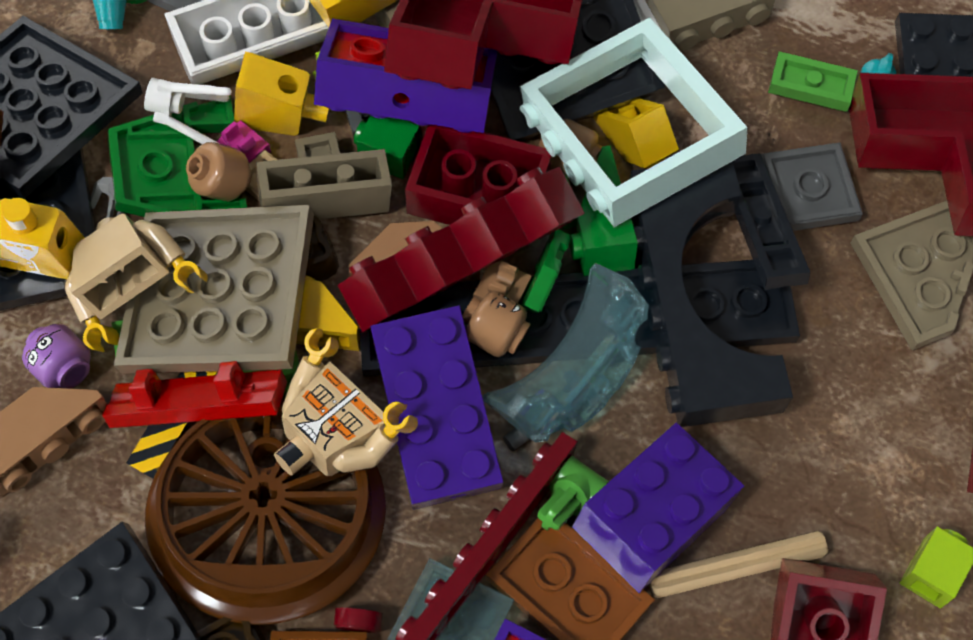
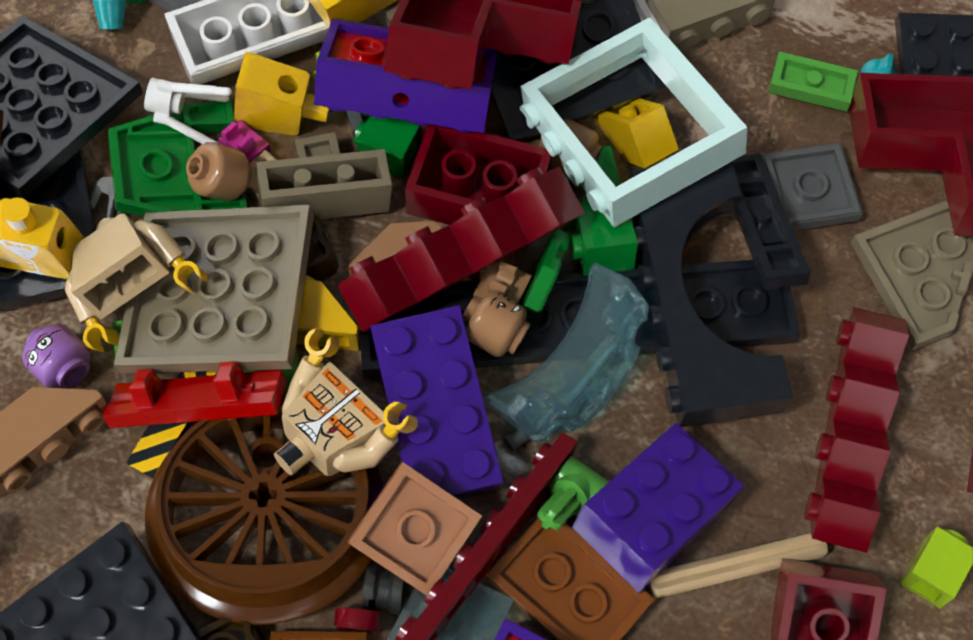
none -> nougat plate [348,462,482,596]
none -> pearl dark grey wheel [363,564,406,615]
none -> dark red brick [804,307,909,553]

